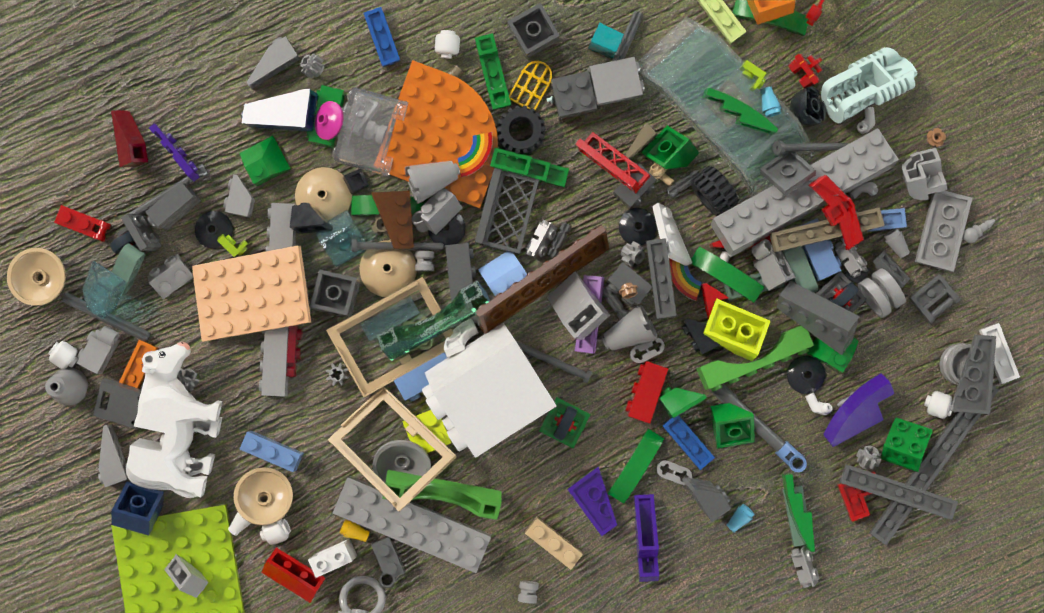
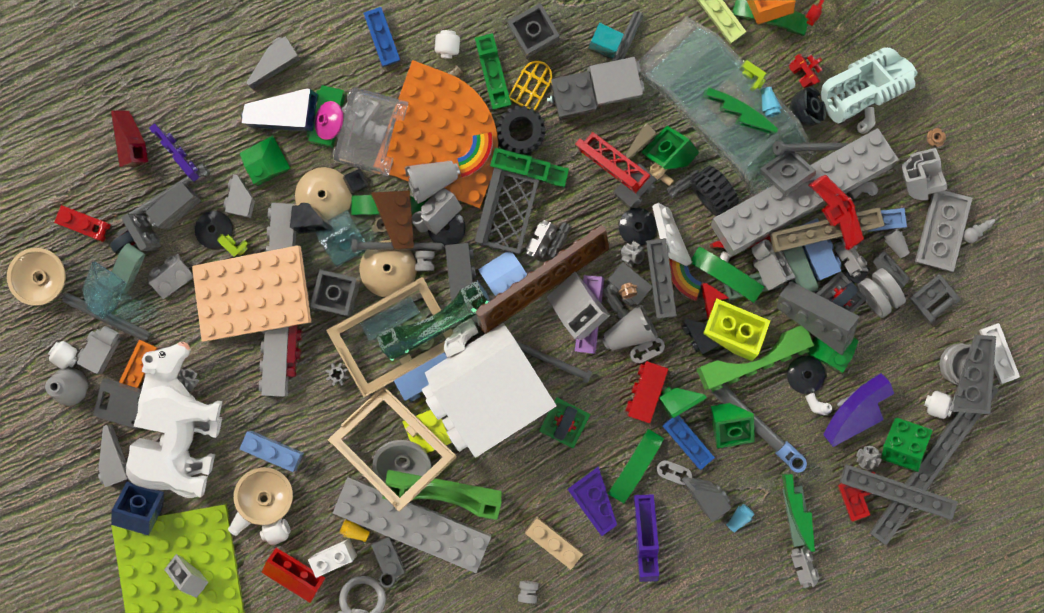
light grey gear [300,53,324,78] -> none

